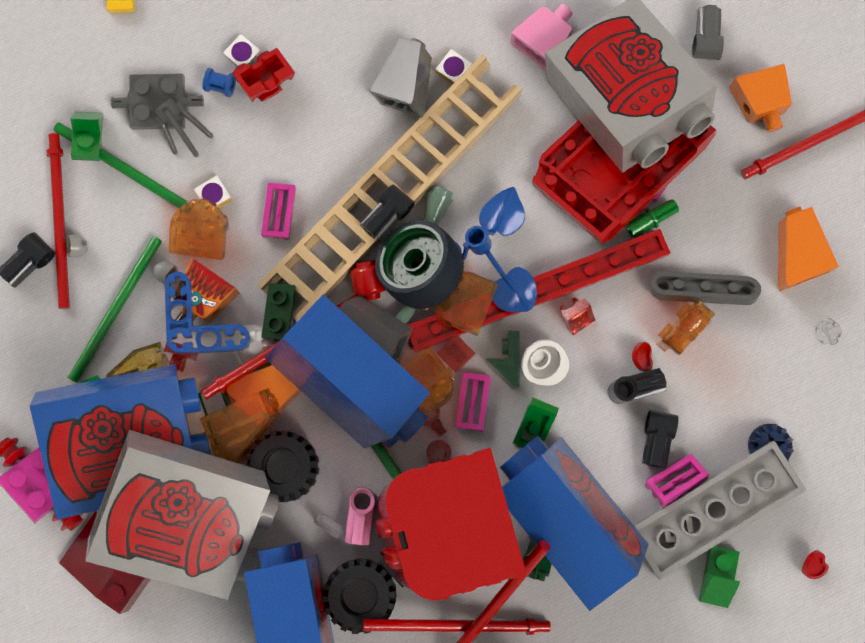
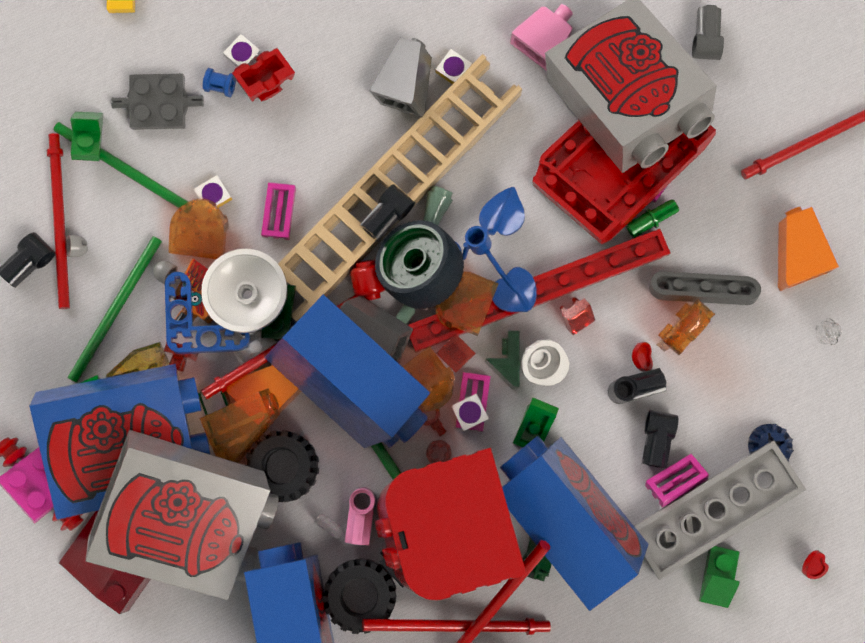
dark grey plant [154,98,213,157] -> none
orange torso [729,64,792,133] -> none
none -> white dish [202,249,287,333]
none -> tile [451,394,489,432]

